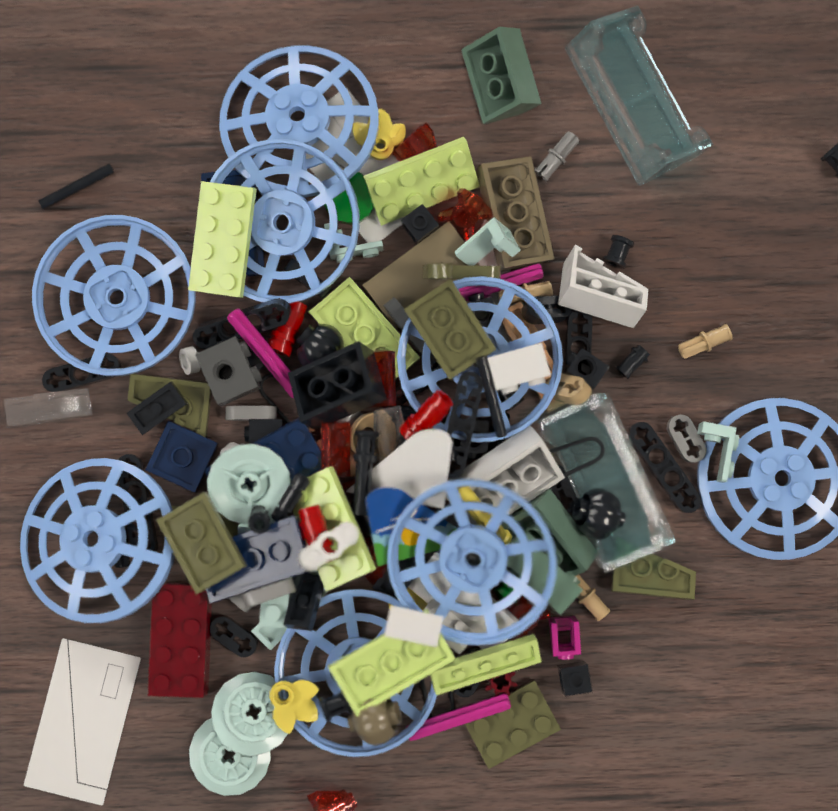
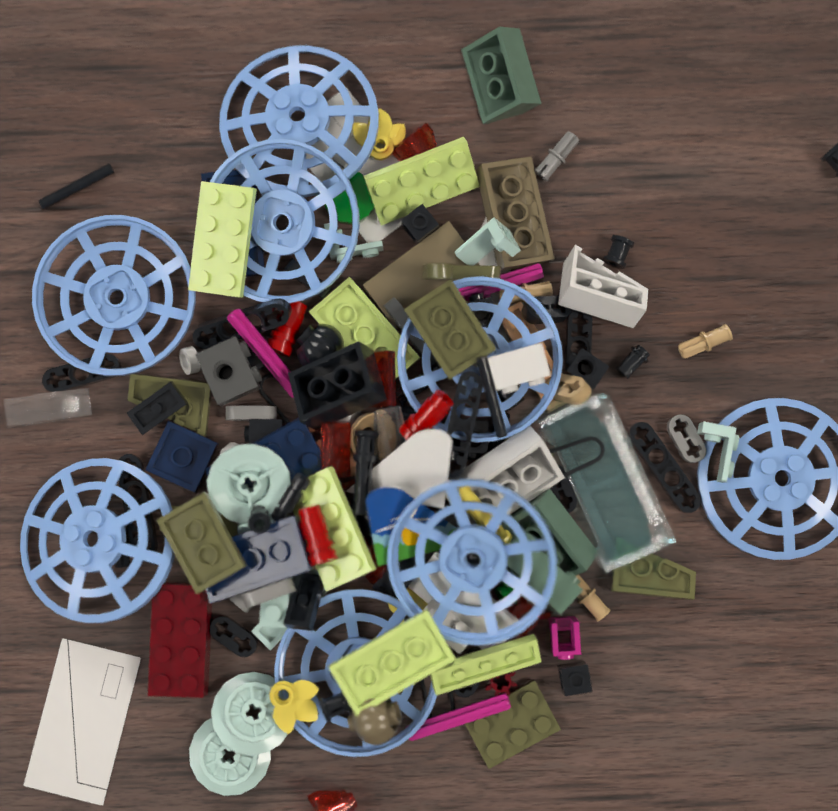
white piece [298,522,359,572] -> none
white sticker [384,605,444,647] -> none
clear red brick [437,188,493,242] -> none
windscreen [565,5,714,186] -> none
black plant [572,488,626,540] -> none

